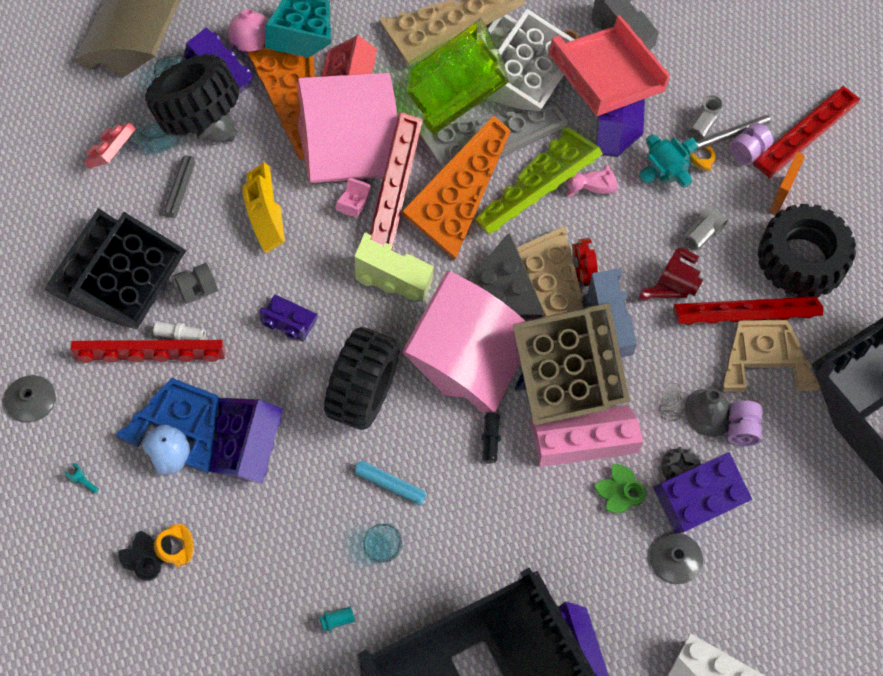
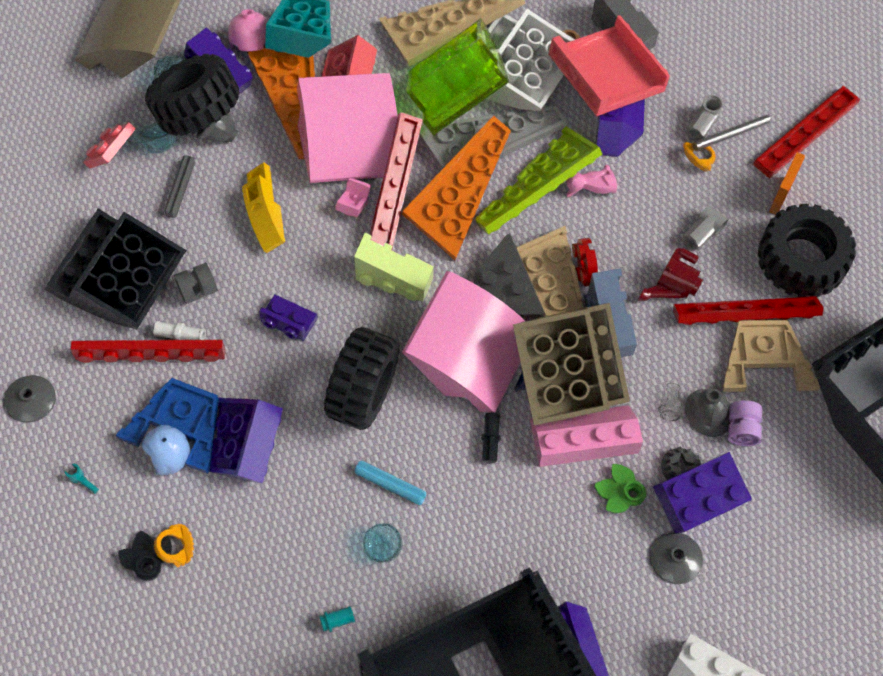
teal piece [639,134,698,188] -> none
lavender wheel [729,122,773,165] -> none

